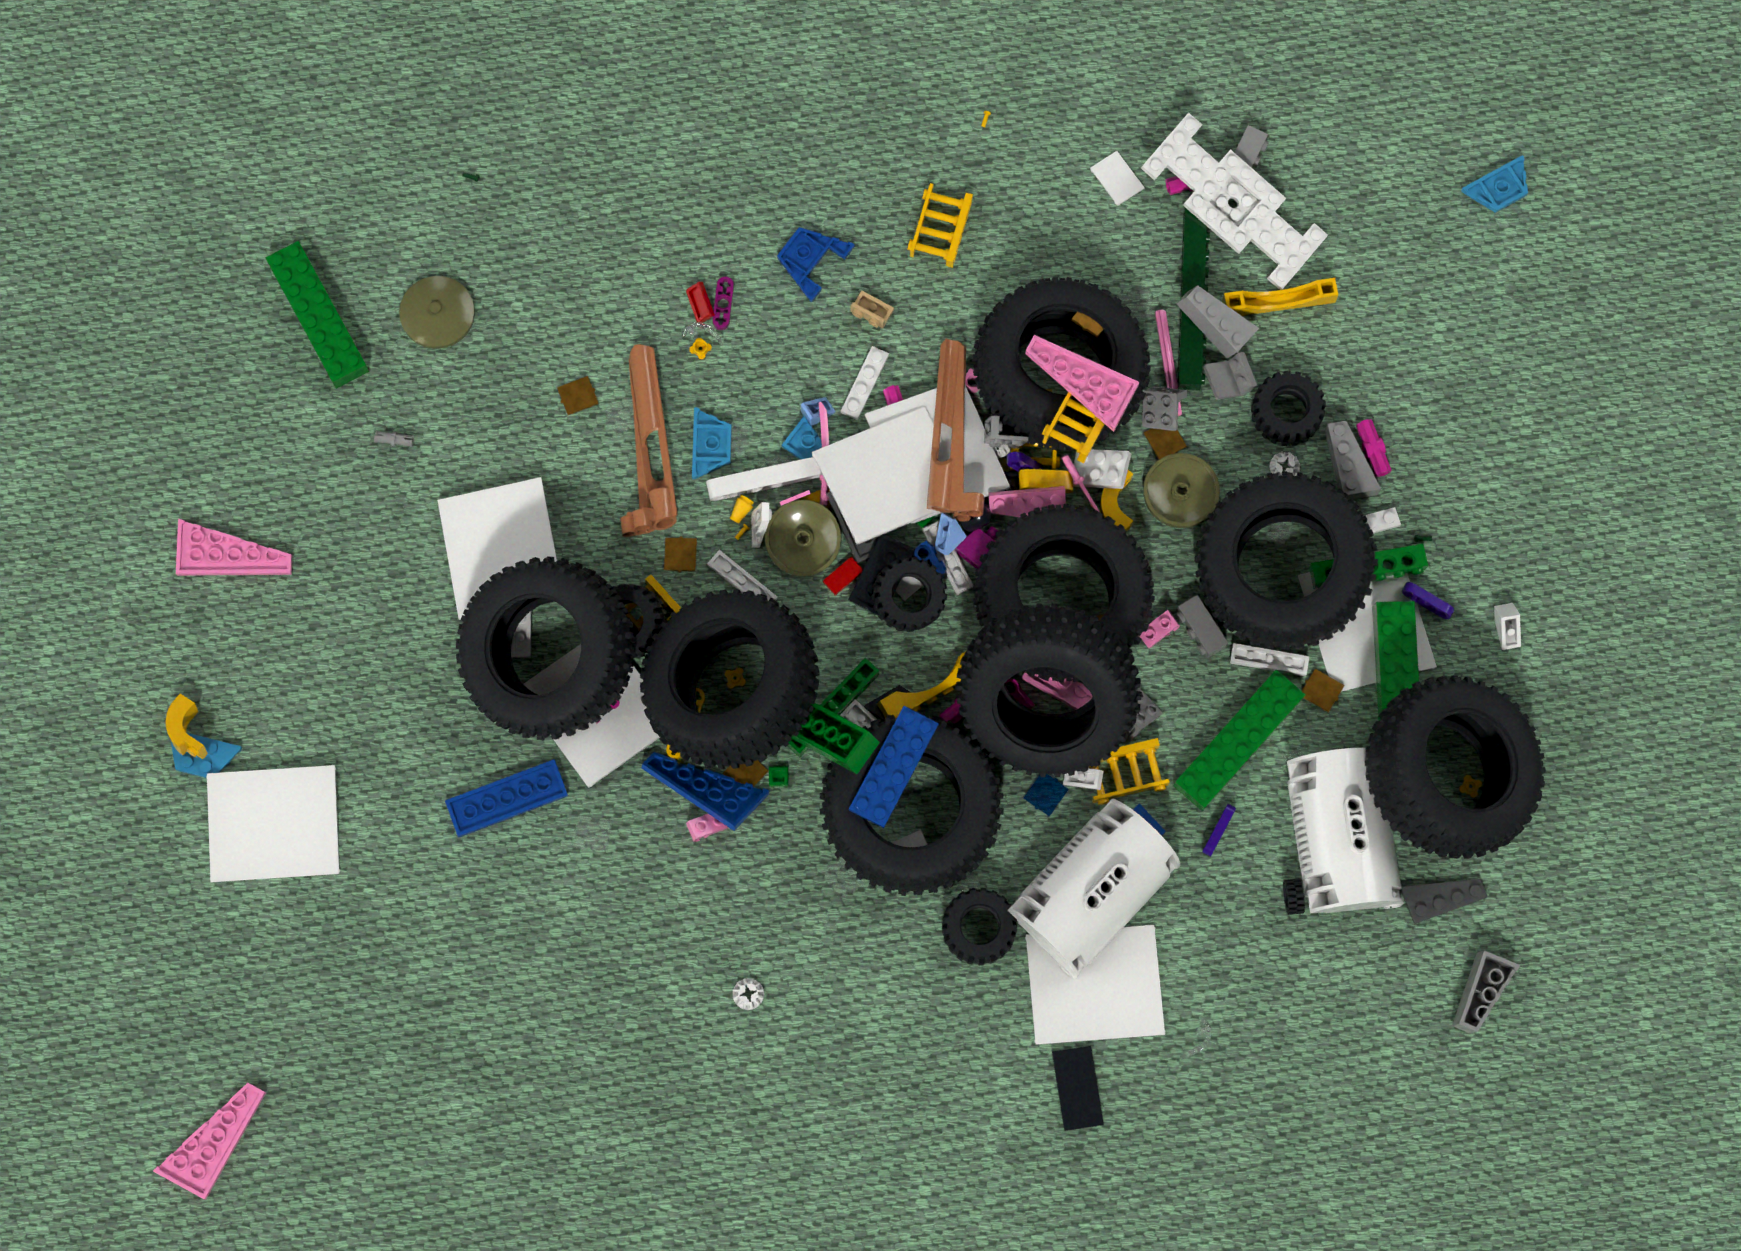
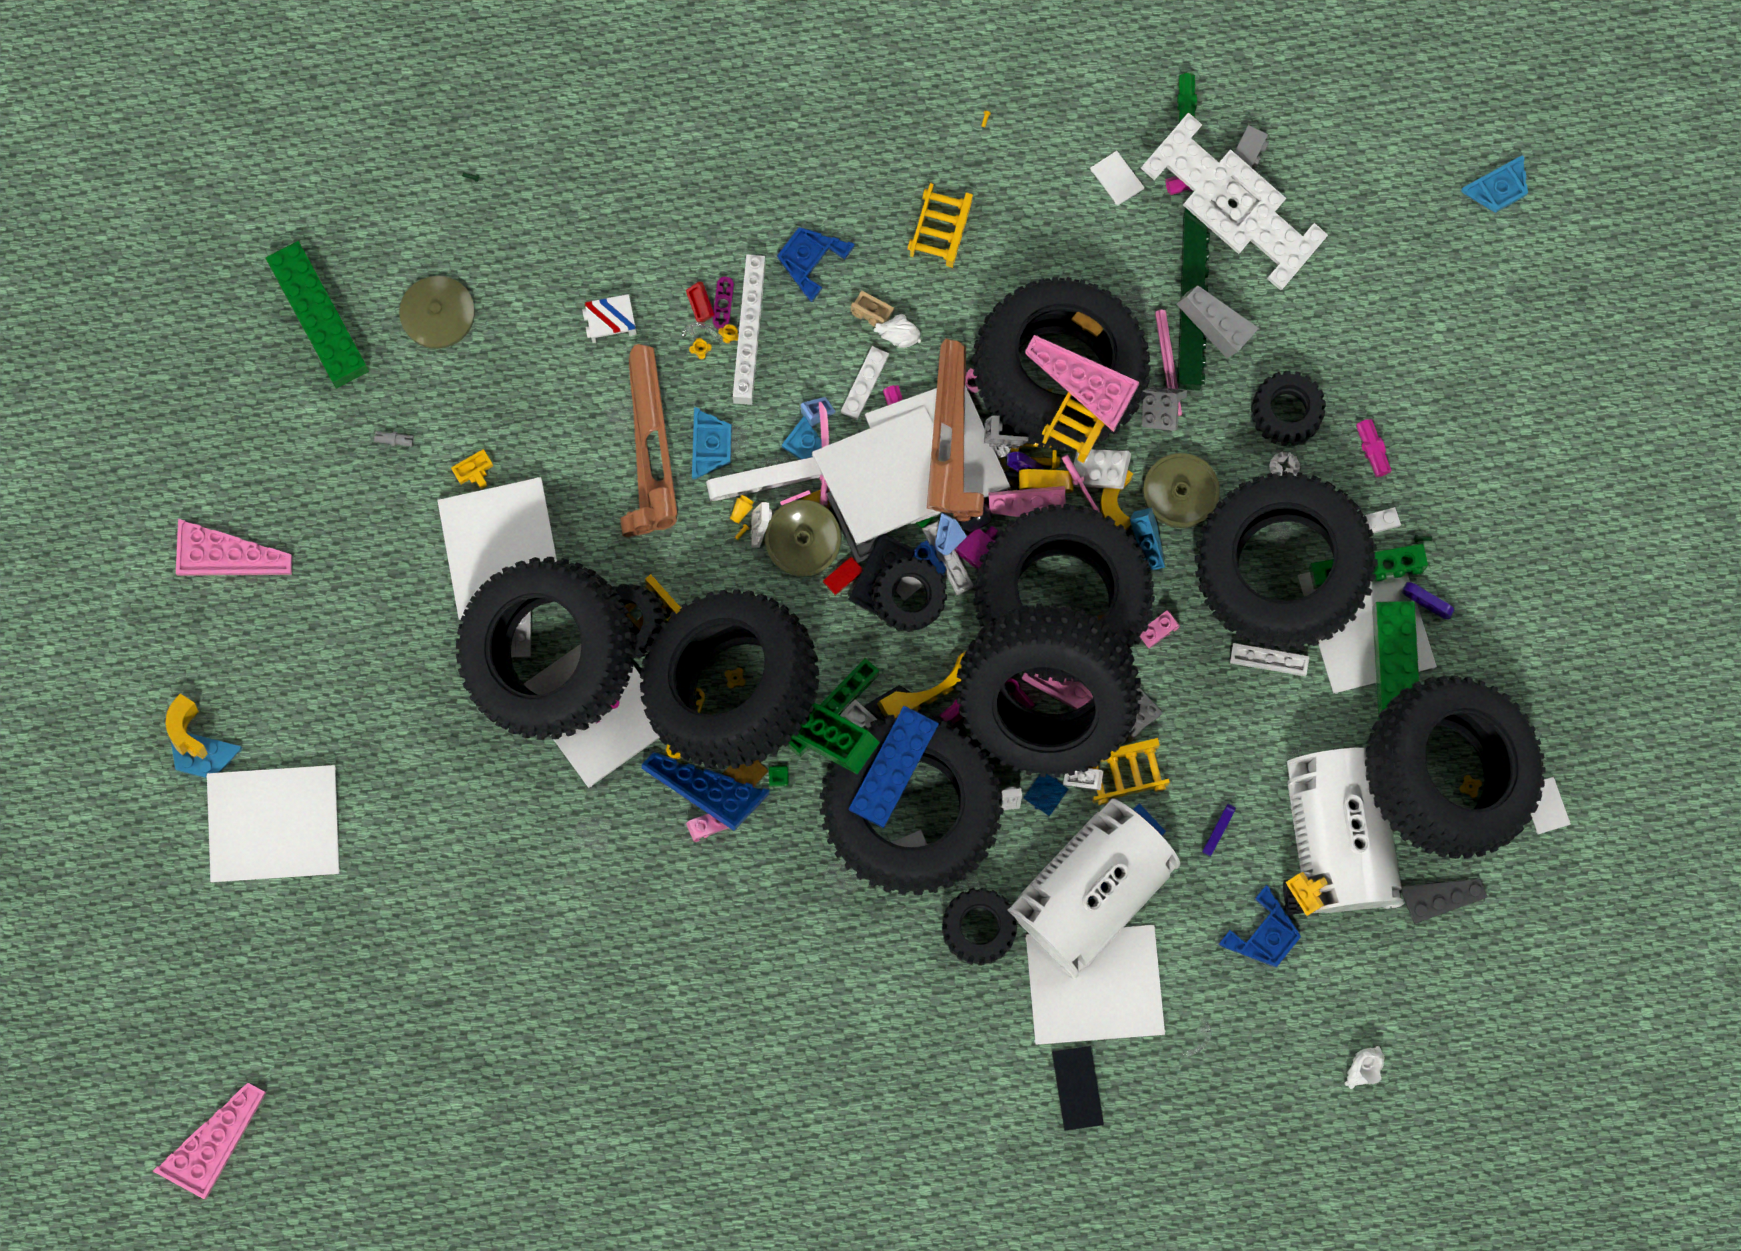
blue plate [445,759,568,838] -> none
pearl gold piece [557,376,599,415] -> none
pearl gold piece [664,536,697,573] -> none
white tile [707,550,778,601] -> none
white gear [733,978,764,1010] -> none
pearl gold piece [1144,428,1187,460] -> none
green brick [1173,669,1306,812] -> none
light grey brick [1176,595,1228,658] -> none
light grey bracket [1203,352,1257,400] -> none
yellow arch [1222,278,1338,316] -> none
pearl gold piece [1302,669,1345,713] -> none
light grey wedge [1325,421,1381,500] -> none
light grey wedge [1452,950,1520,1033] -> none
white slope [1494,603,1521,650] -> none
none -> yellow hinge [451,449,493,490]
none -> panel [582,294,637,343]
none -> yellow plate [718,324,739,343]
none -> white brick [733,255,766,405]
none -> white hair [874,314,921,348]
none -> white plate [1000,787,1022,810]
none -> dark azure slope [1130,507,1165,571]
none -> green piece [1177,73,1197,123]
none -> blue wing [1218,885,1301,968]
none -> yellow hinge [1286,872,1328,916]
none -> white hair [1344,1046,1385,1089]
none -> white piece [1530,777,1571,834]

